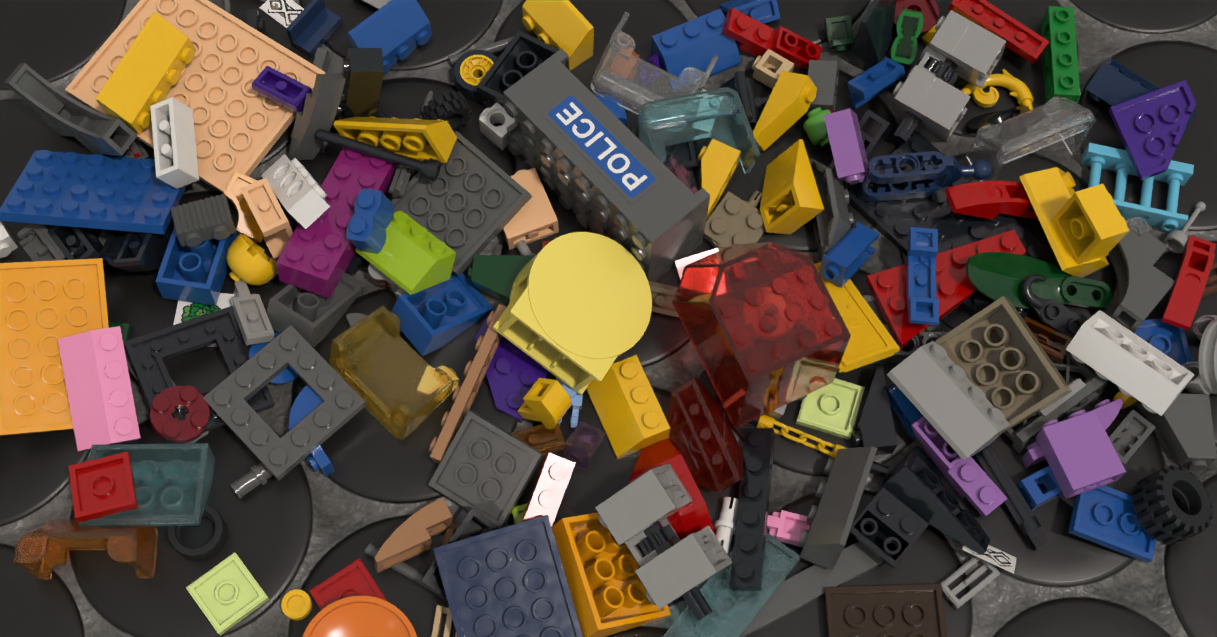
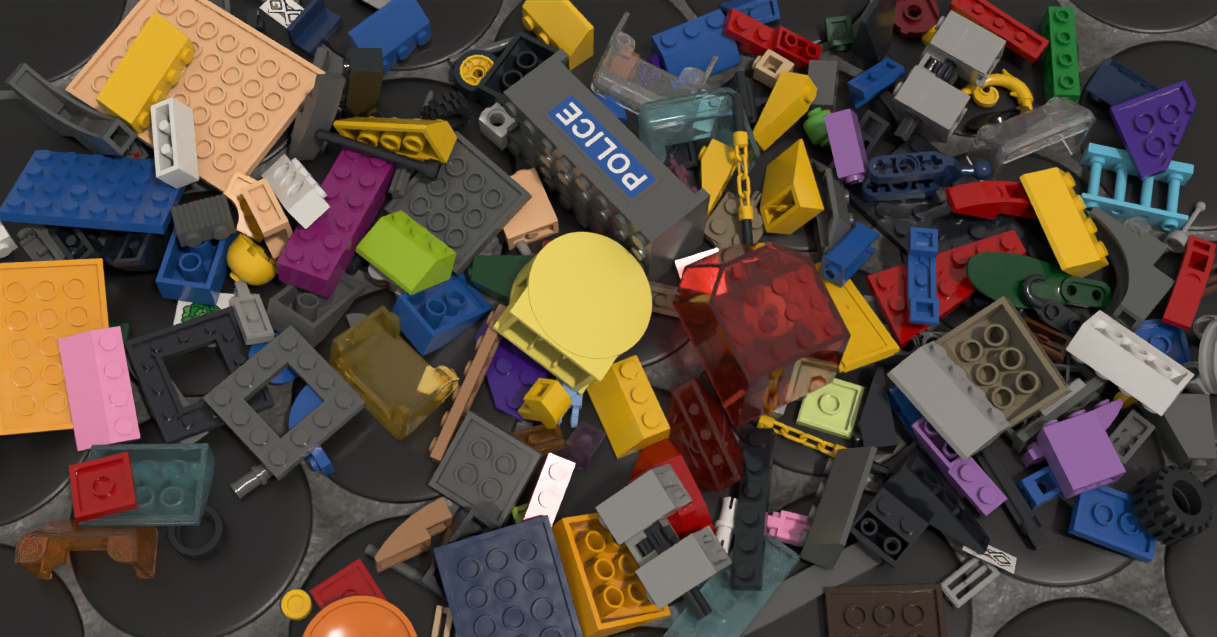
dark red plate [150,385,210,444] -> none
yellowish green tile [186,552,269,636] -> none
dark purple brick [252,66,312,112] -> none
blue brick [346,188,394,254] -> none
green brick [891,8,924,65] -> none
yellow brick [1053,184,1130,265] -> none
none -> piece [732,93,754,261]

